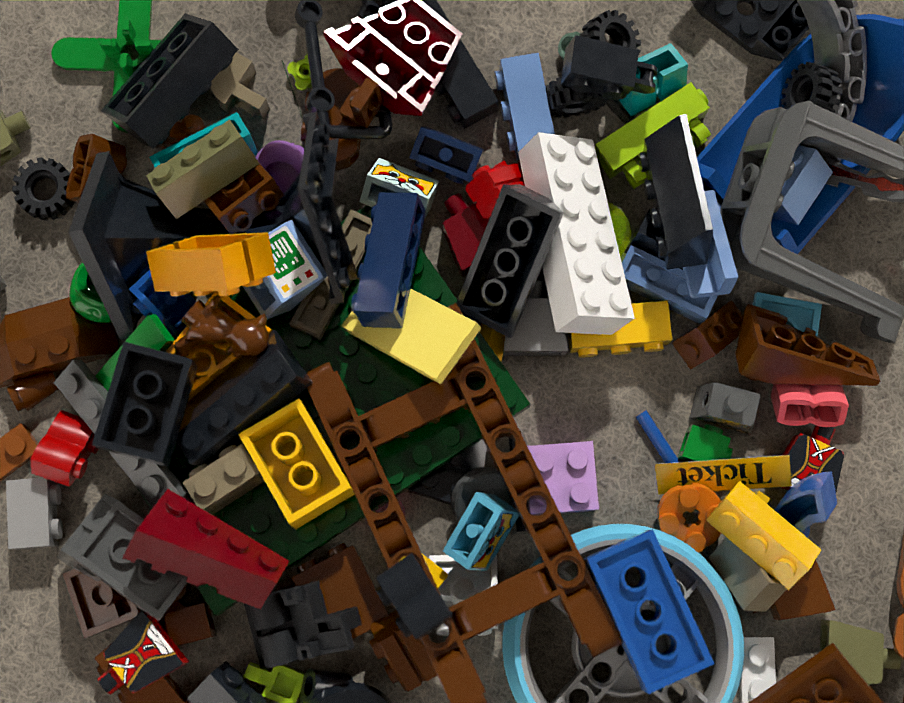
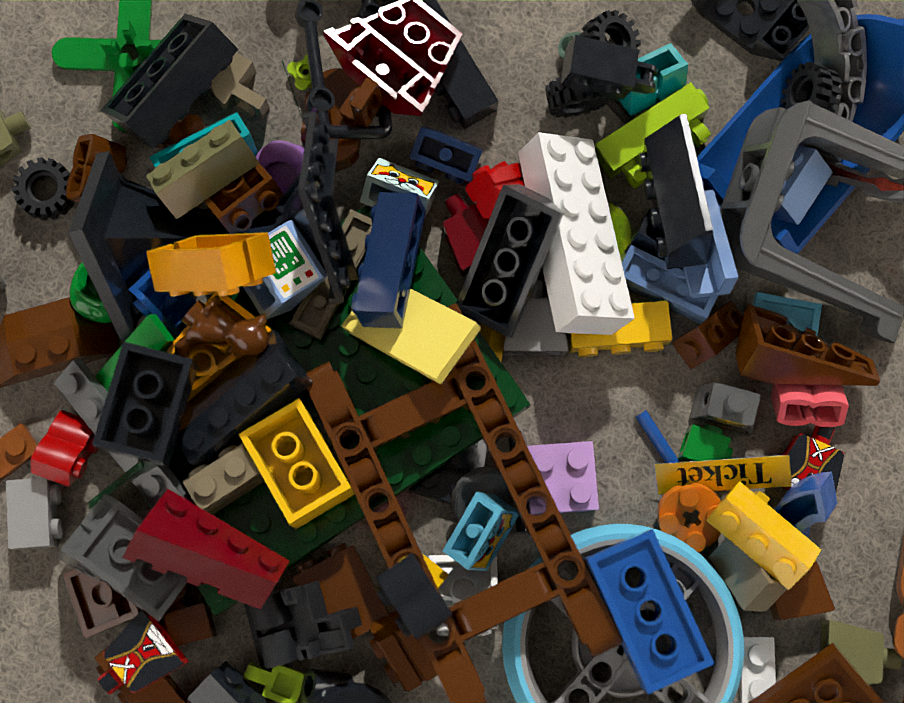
reddish brown cone [7,371,59,412] -> none
medium blue brick [495,53,555,160] -> none
none -> clear green piece [88,460,144,509]

